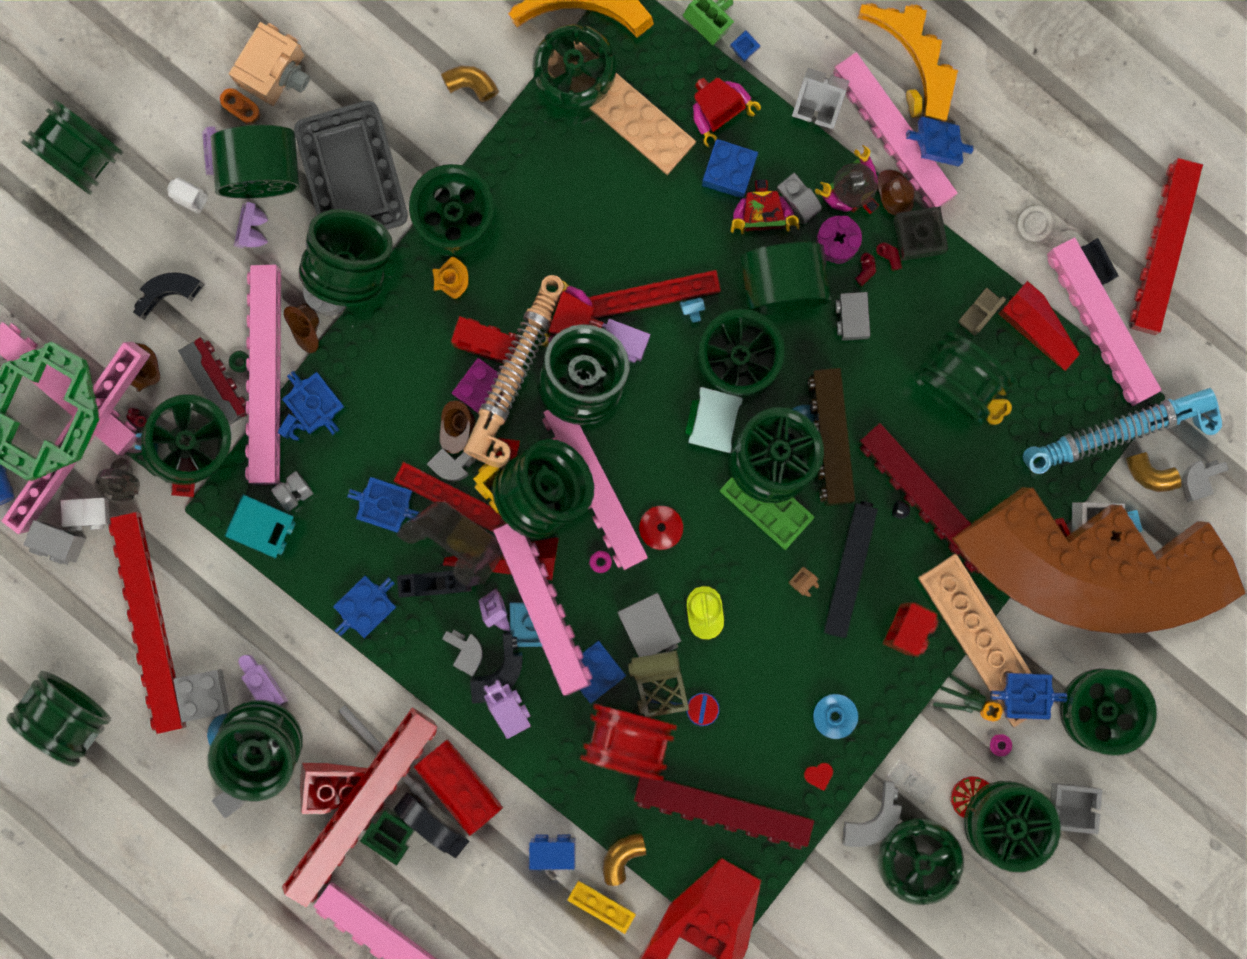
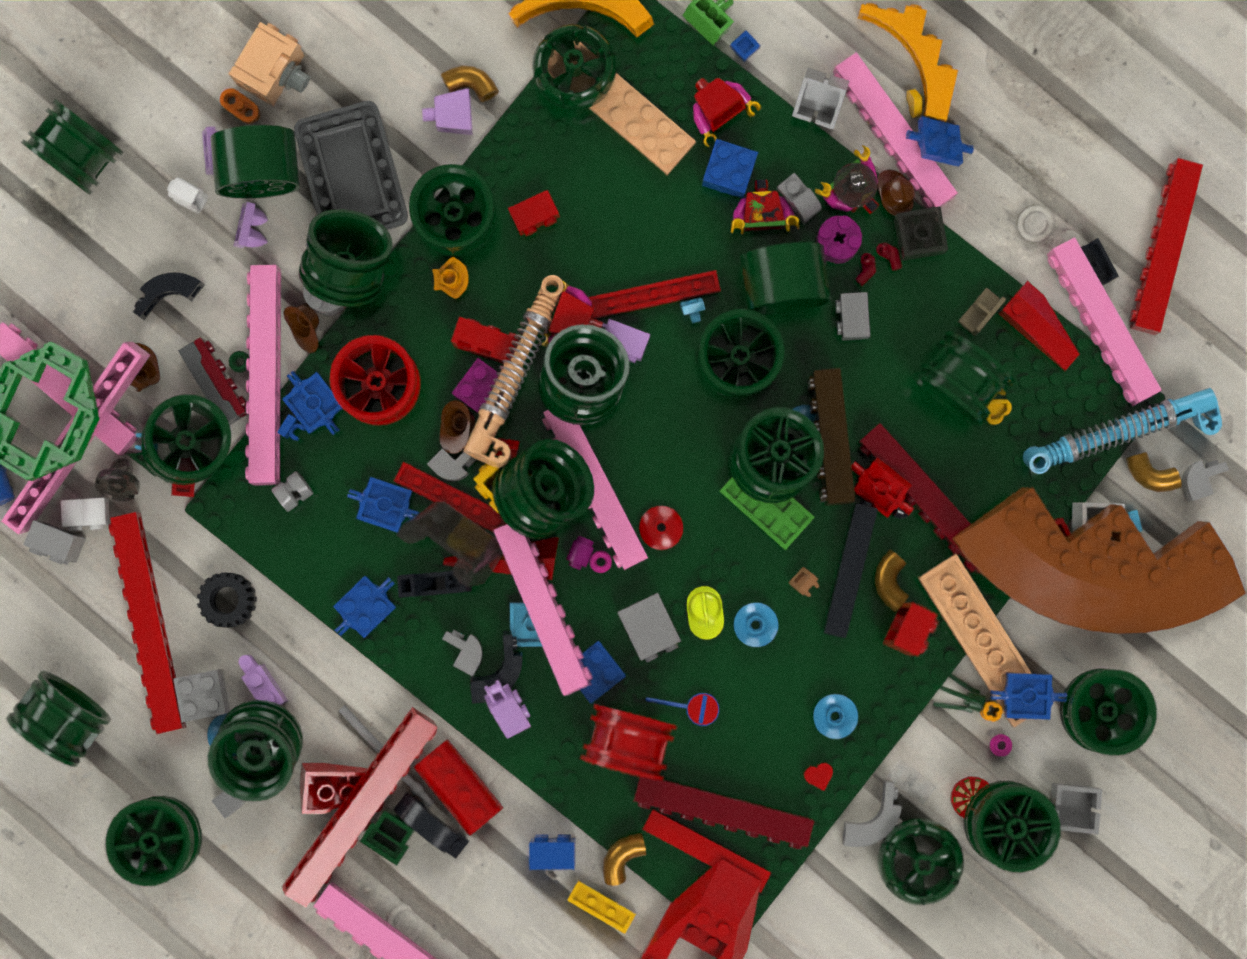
dark red arm [126,407,146,427] -> none
teal container [225,494,296,558] -> none
lavender tile [478,588,510,632] -> none
olive piece [628,651,689,718] -> none
light aqua piece [685,387,743,453] -> none
none -> dark green wheel [105,796,202,887]
none -> black tyre [197,572,257,628]
none -> red wheel [330,335,421,425]
none -> lavender torso [422,89,473,135]
none -> red piece [508,190,560,236]
none -> magenta brick [566,536,594,570]
none -> red tile [642,809,771,893]
none -> dark azure dish [734,603,778,647]
none -> red plate [851,458,915,518]
none -> pearl gold cylinder [875,550,909,612]

